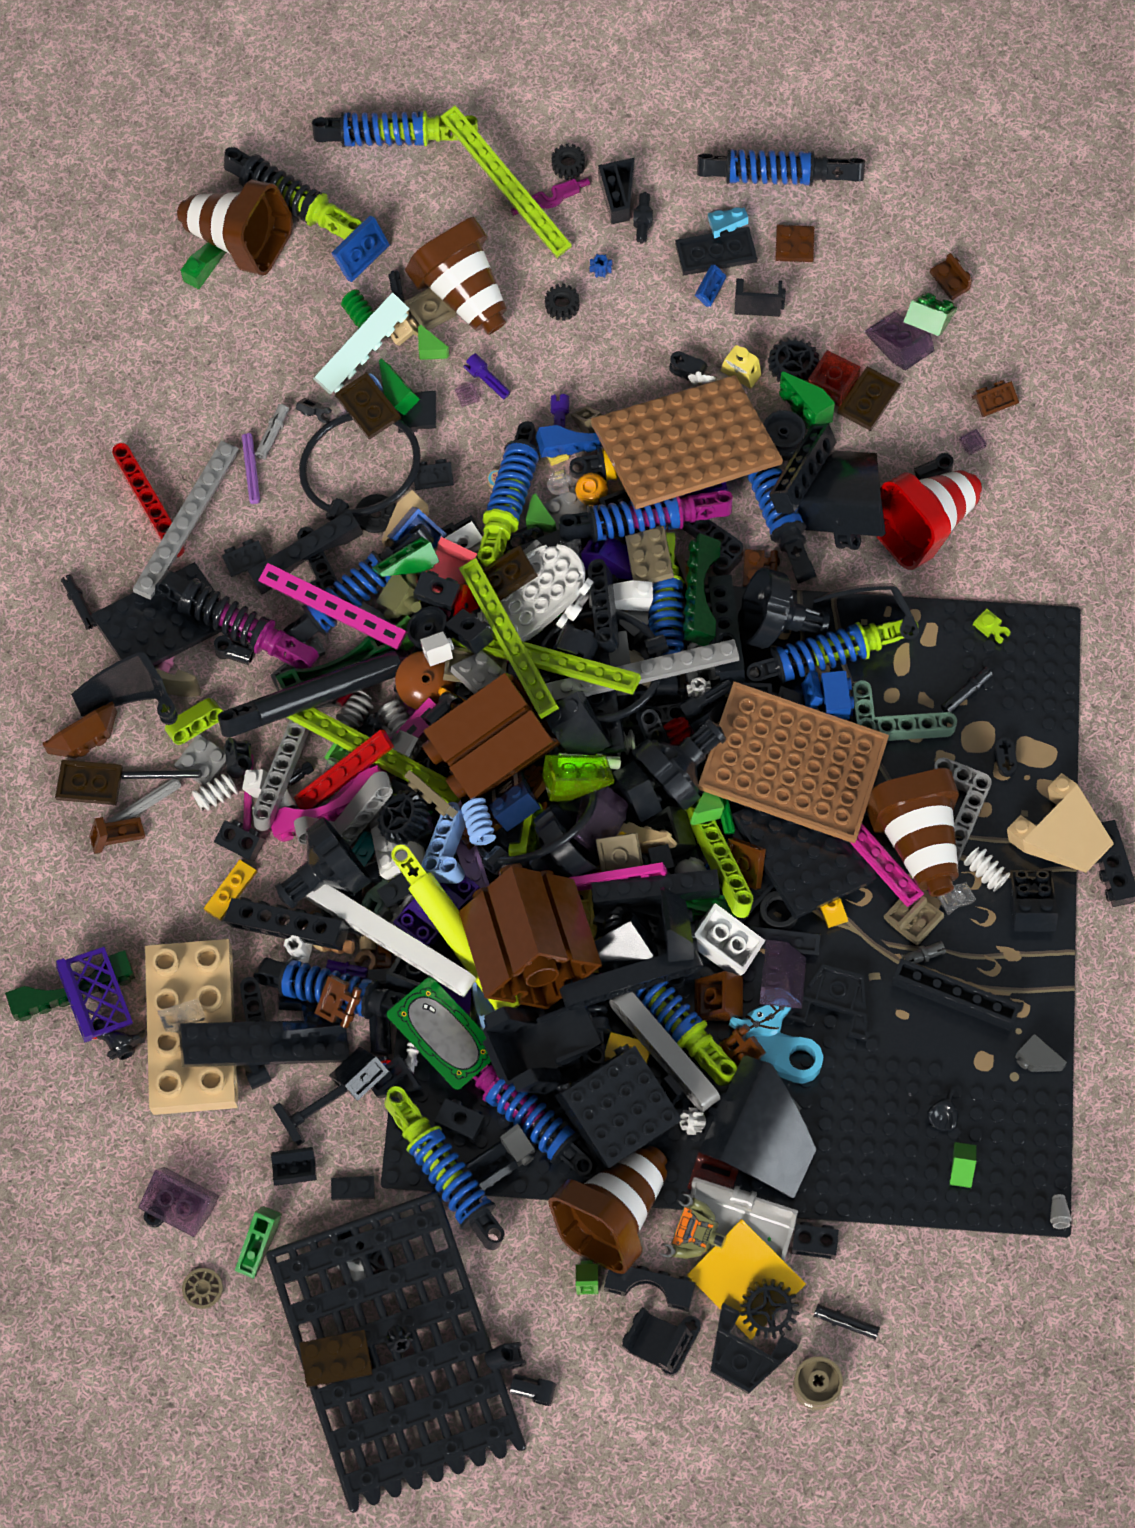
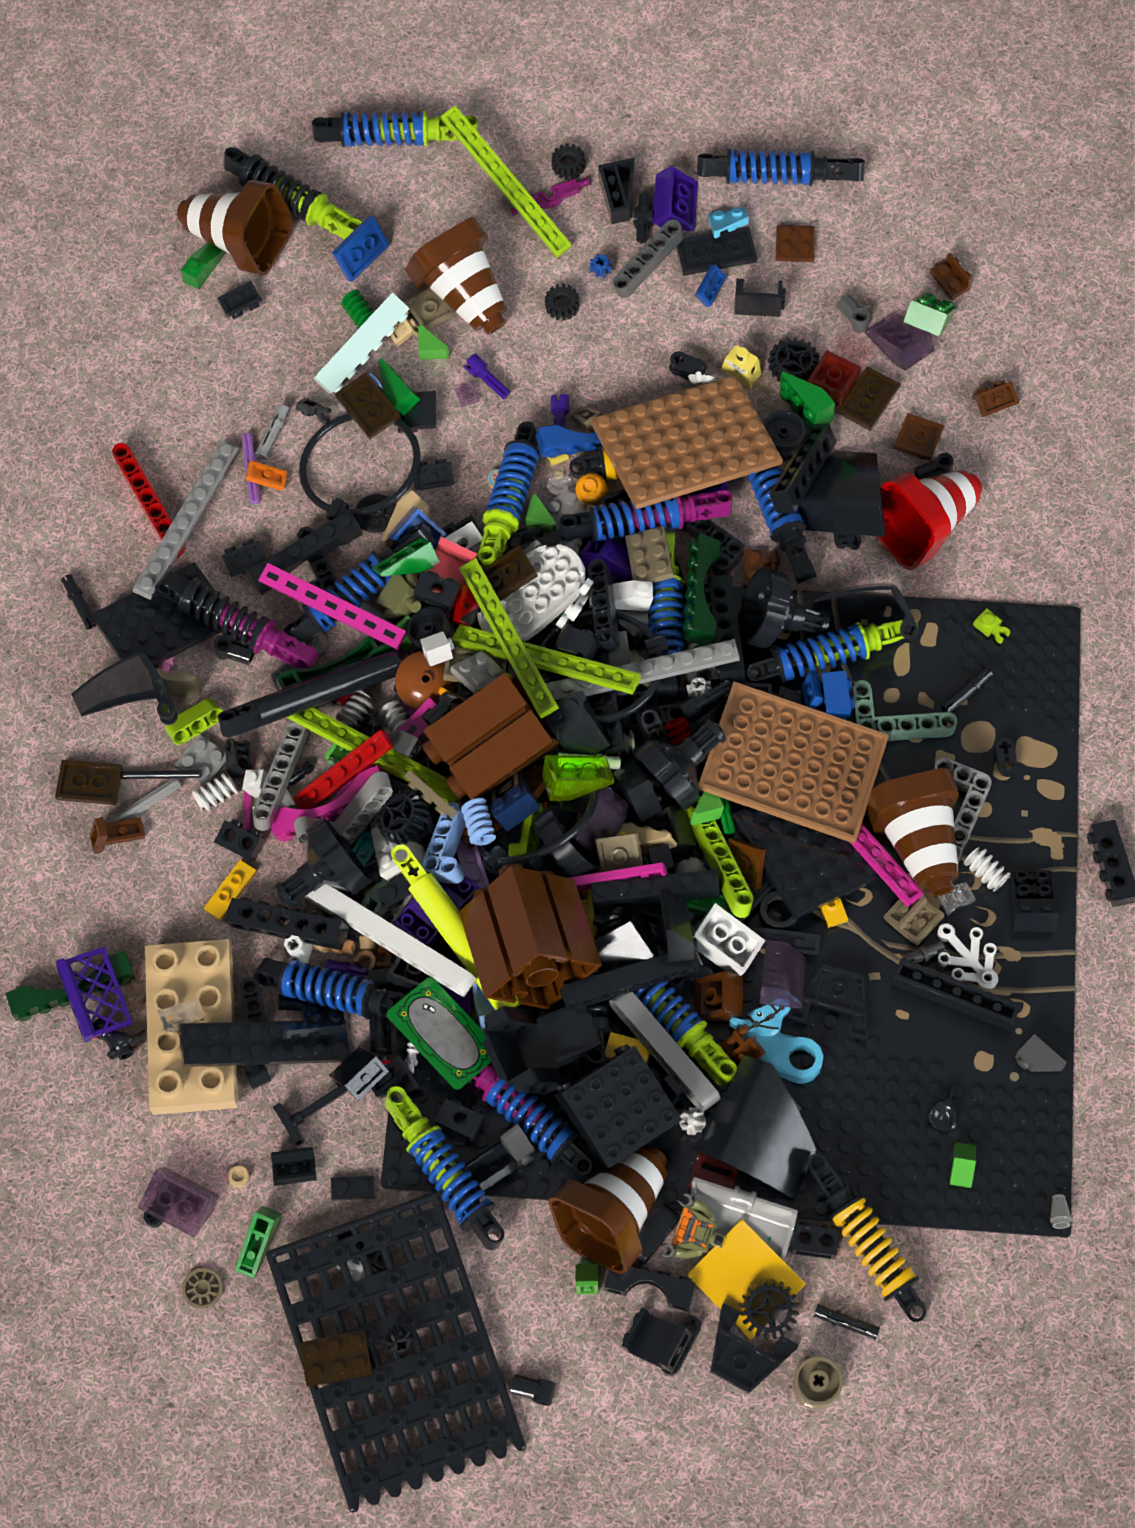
reddish brown wedge [42,701,117,759] -> none
reddish brown plate [315,974,362,1028] -> none
black axle [388,271,405,303] -> none
black brick [445,609,494,655] -> none
black piece [485,1342,526,1370] -> none
clear purple tile [959,429,987,456] -> none
tan wedge [1007,773,1113,872] -> none
none -> black bracket [217,281,263,320]
none -> tan tile [228,1165,250,1188]
none -> orange plate [245,460,287,491]
none -> dark grey beam [613,220,684,298]
none -> black beam [637,1203,681,1265]
none -> dark purple slope [652,166,698,231]
none -> piece [808,1153,927,1322]
none -> dark grey piece [837,295,869,333]
none -> reddish brown plate [894,413,944,461]
none -> white plant [937,923,998,989]

